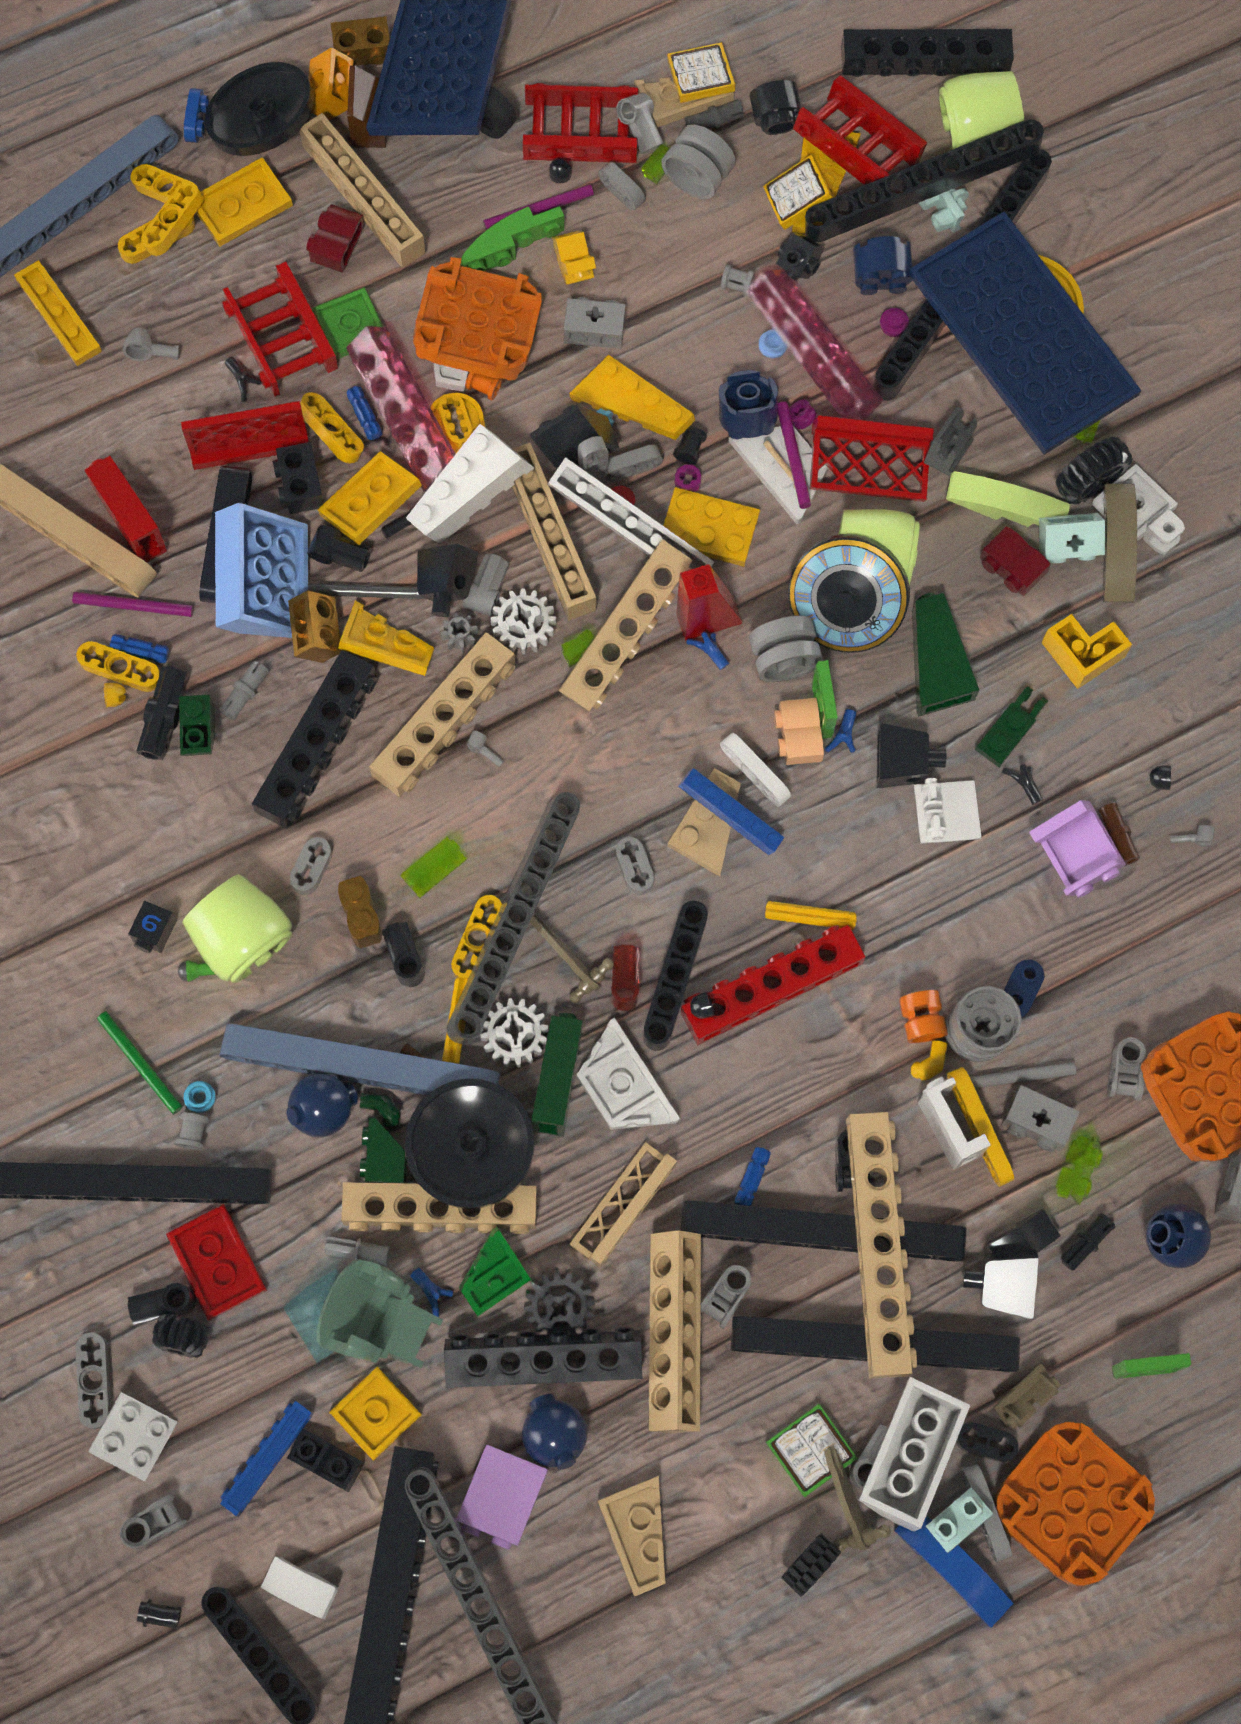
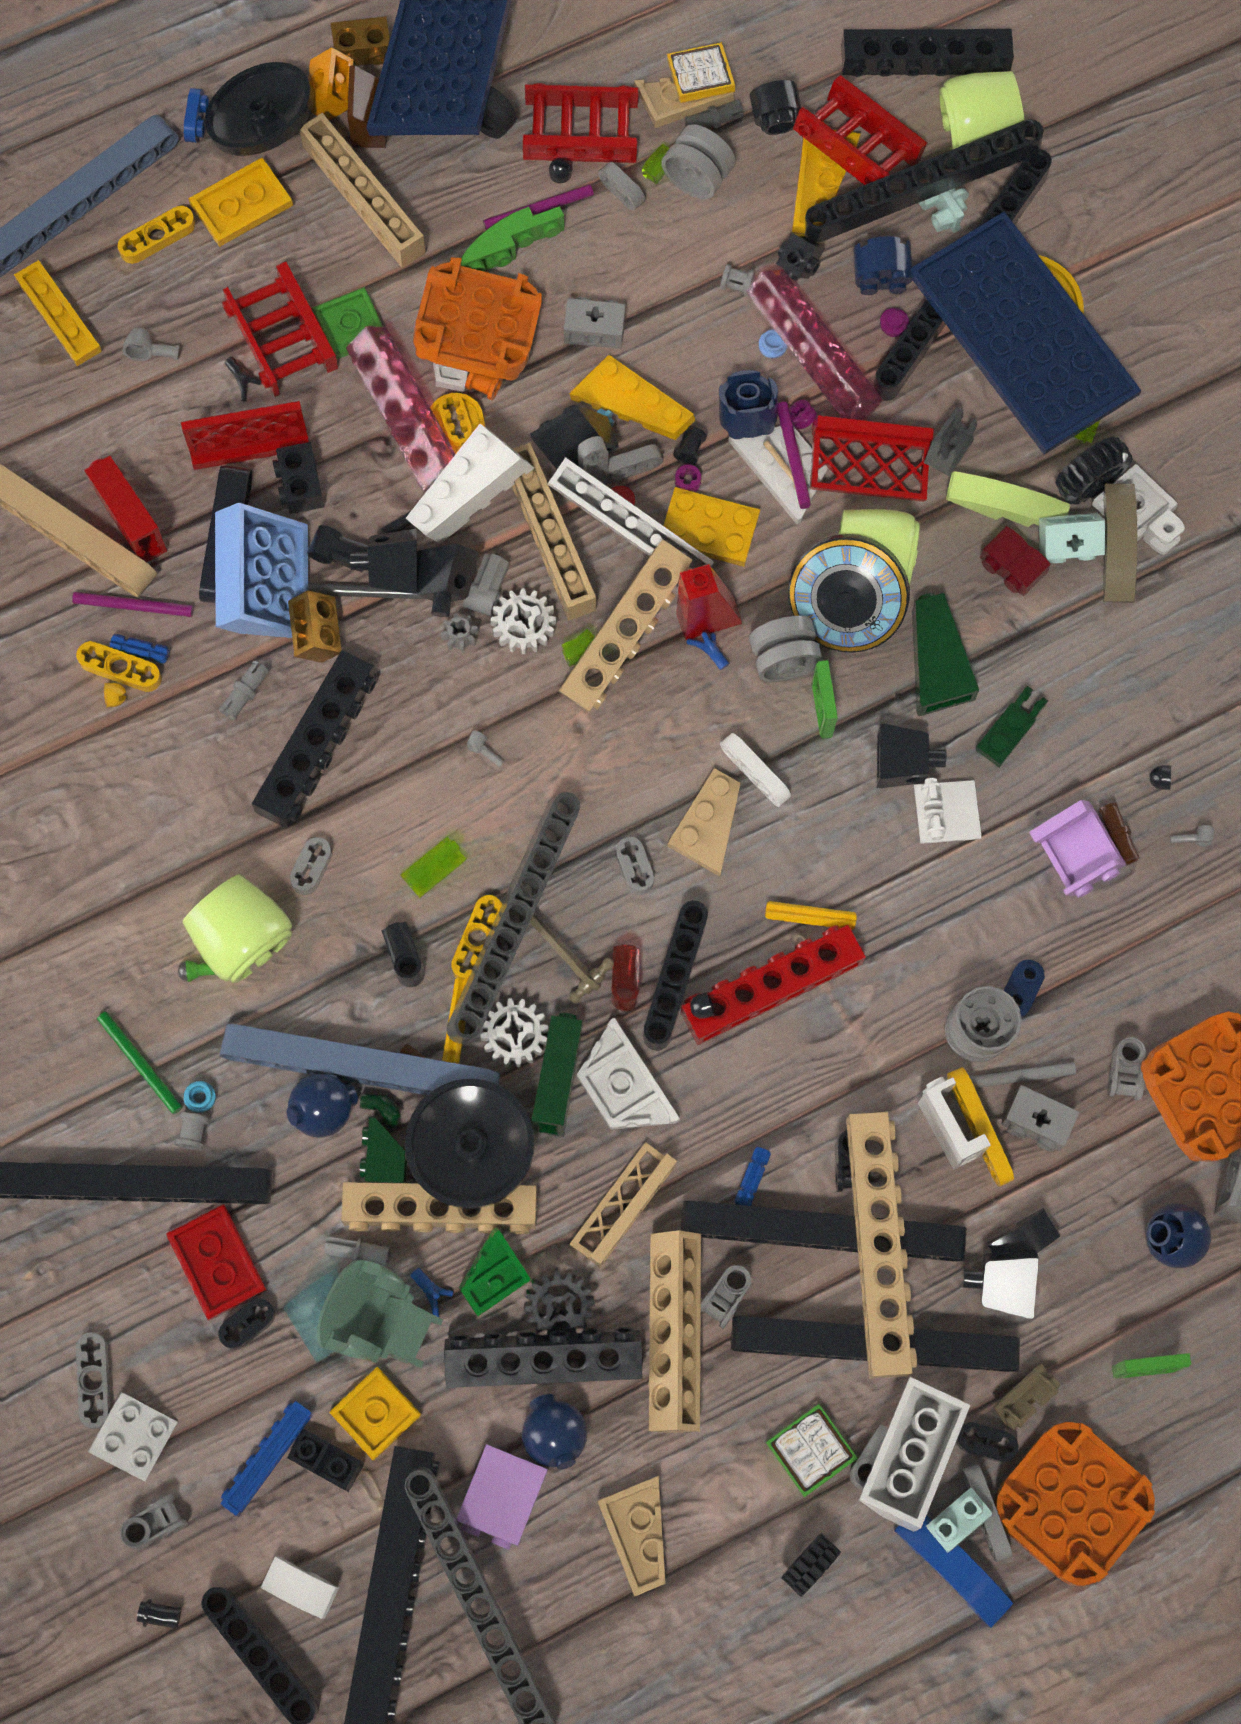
black piece [127,1283,196,1326] -> none
black brick [128,901,177,953] -> none
yellow beam [130,164,203,256] -> none
black piece [136,666,188,761] -> none
black gear [152,1314,209,1358] -> none
dark green slope [179,695,215,756] -> none
yellow beam [300,392,364,464] -> none
dark red brick [306,204,364,273] -> none
yellow plate [317,451,422,545] -> none
yellow wing [338,600,434,676] -> none
pearl gold brick [338,876,382,949] -> none
blue axle [347,386,382,440] -> none
tan brick [369,632,516,798] -> none
yellow brick [552,230,596,285] -> none
light grey piece [616,93,663,154] -> none
blue piece [678,768,785,855] -> none
tile [763,155,833,230] -> none
light nougat brick [774,698,824,765] -> none
dark tan piece [824,1445,891,1551] -> none
blue bar [825,709,857,753] -> none
orange wheel [899,990,948,1043] -> none
yellow arm [911,1041,948,1081] -> none
black bar [1002,764,1043,805] -> none
yellow brick [1041,614,1132,689] -> none
clear neon green hinge [1055,1135,1103,1205] -> none
black axle [1061,1213,1116,1270] -> none
none -> black beam [218,1298,275,1350]
none -> black torso [350,529,418,594]

